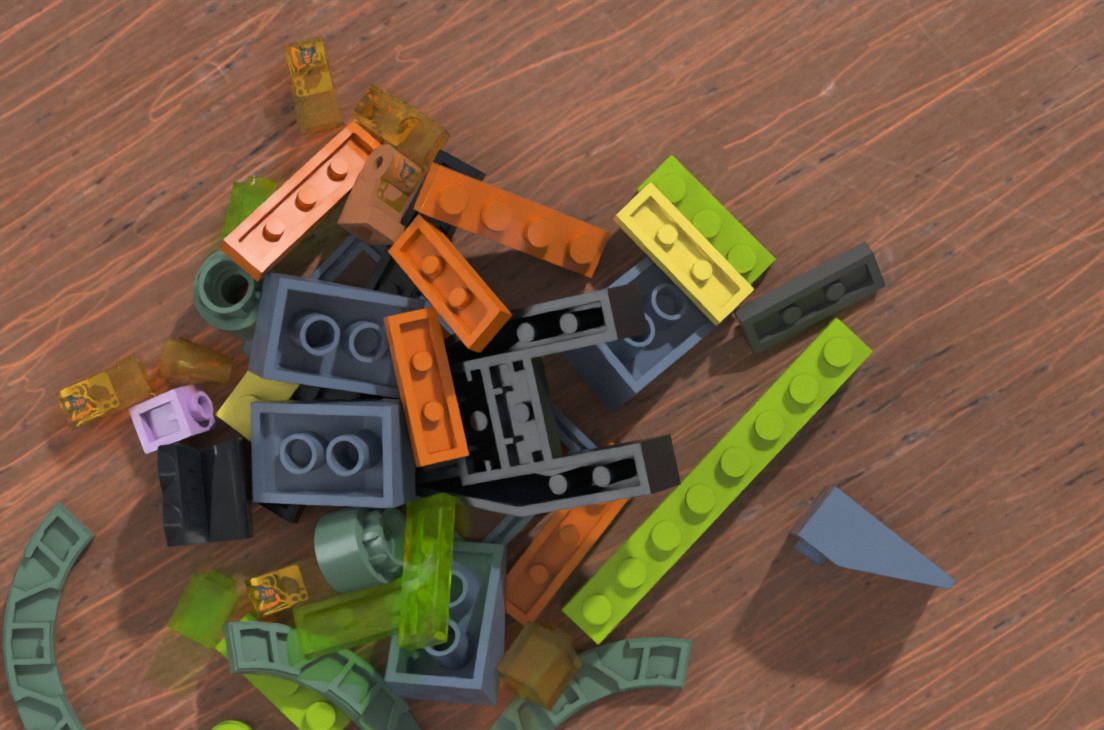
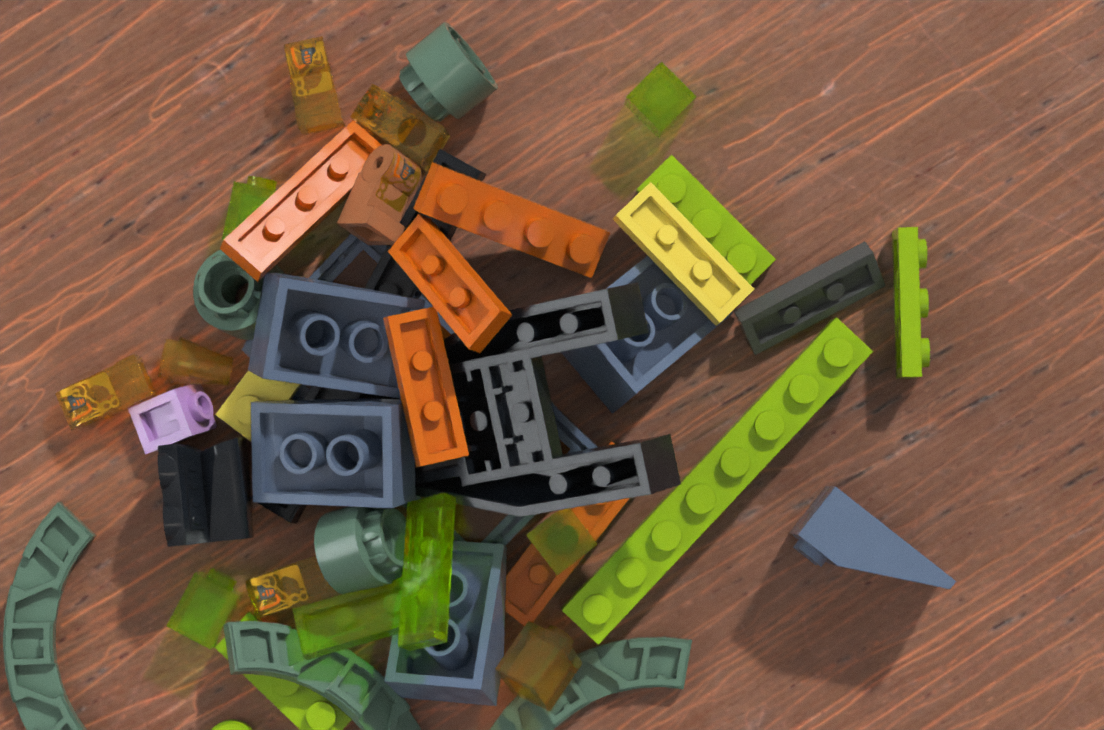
none -> sand green piece [399,22,498,122]
none -> clear neon green brick [527,508,598,575]
none -> clear neon green brick [624,61,697,138]
none -> lime plate [892,227,930,379]

